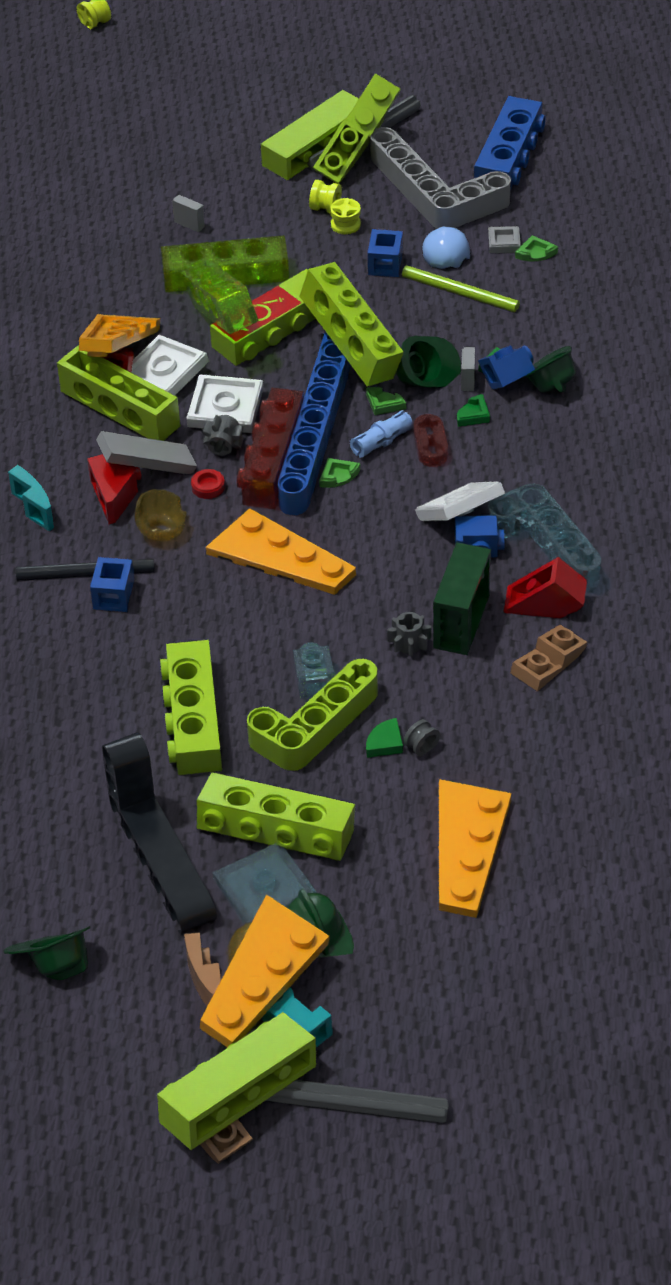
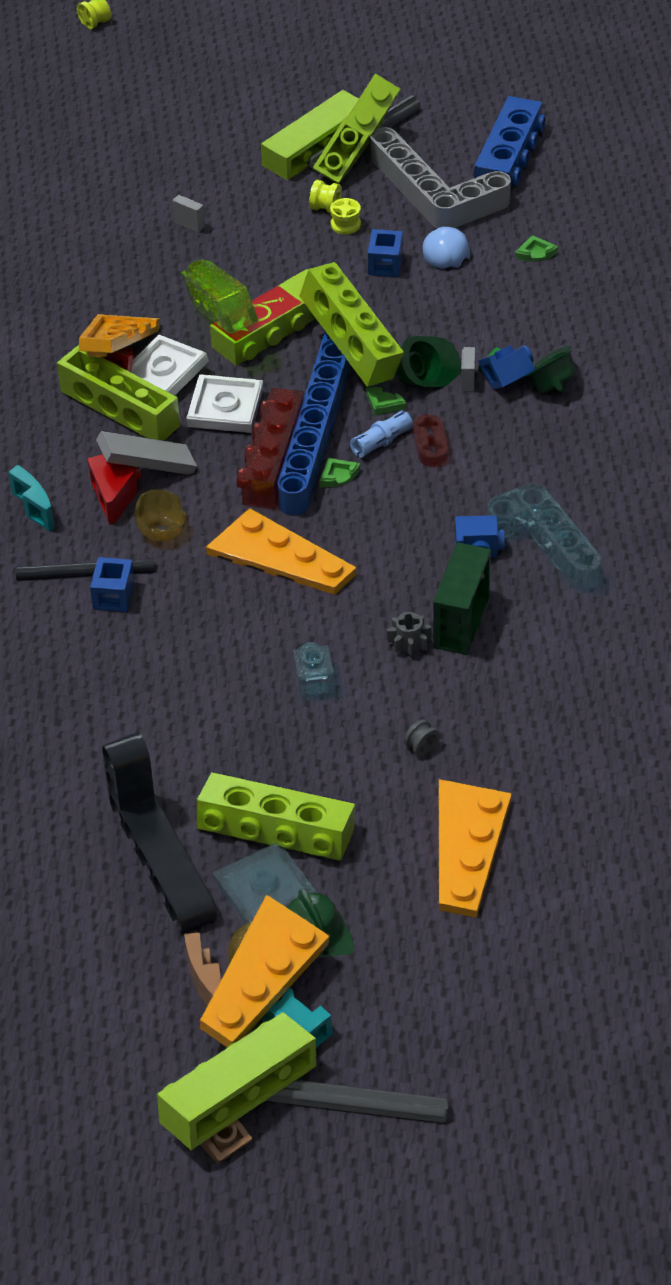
dark green piece [3,926,91,980] -> none
lime brick [160,640,222,775] -> none
clear neon green brick [161,235,289,292] -> none
red tile [191,469,225,499] -> none
dark grey gear [202,415,244,456] -> none
lime beam [247,659,378,771] -> none
green tile [366,718,403,758] -> none
lime bar [402,265,520,313] -> none
white plate [415,481,505,521] -> none
green tile [457,394,490,427] -> none
light grey tile [488,226,520,253] -> none
red slope [504,557,587,618] -> none
medium nougat slope [510,625,587,691] -> none

